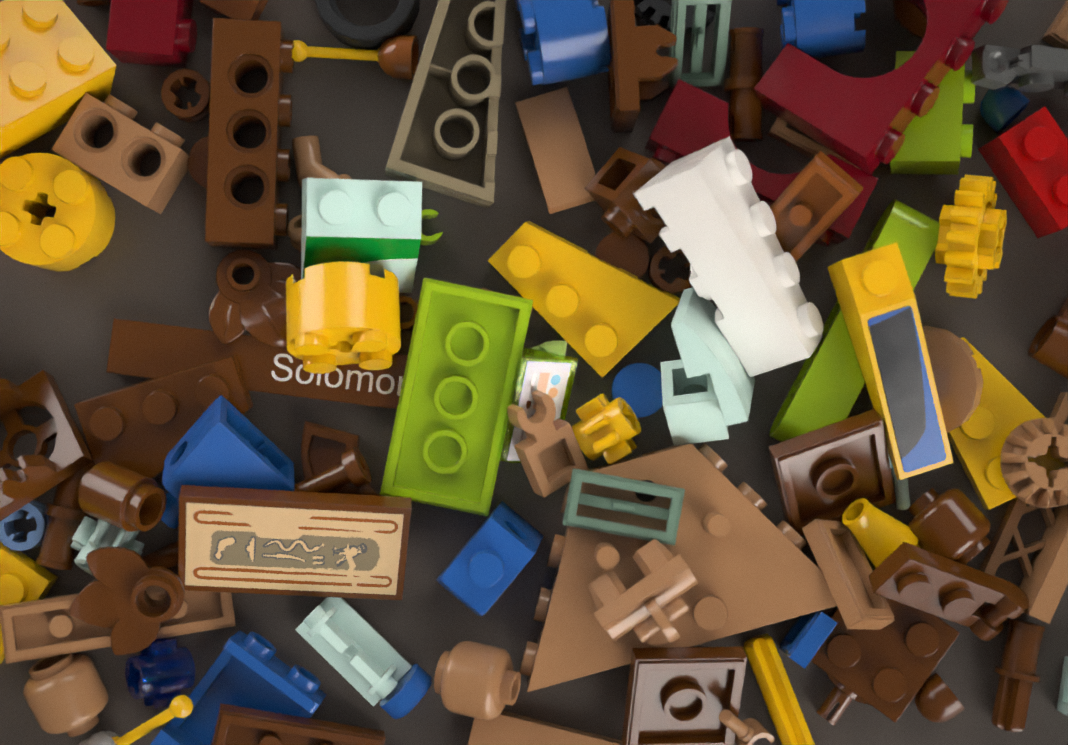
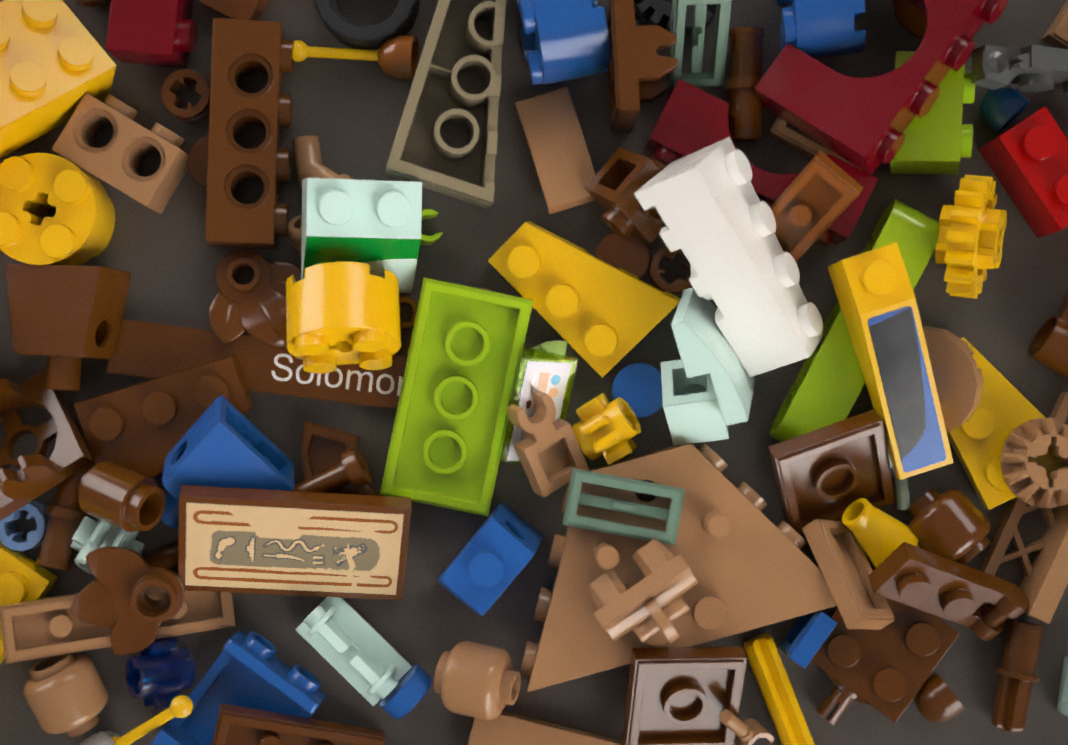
none -> reddish brown torso [6,264,131,391]

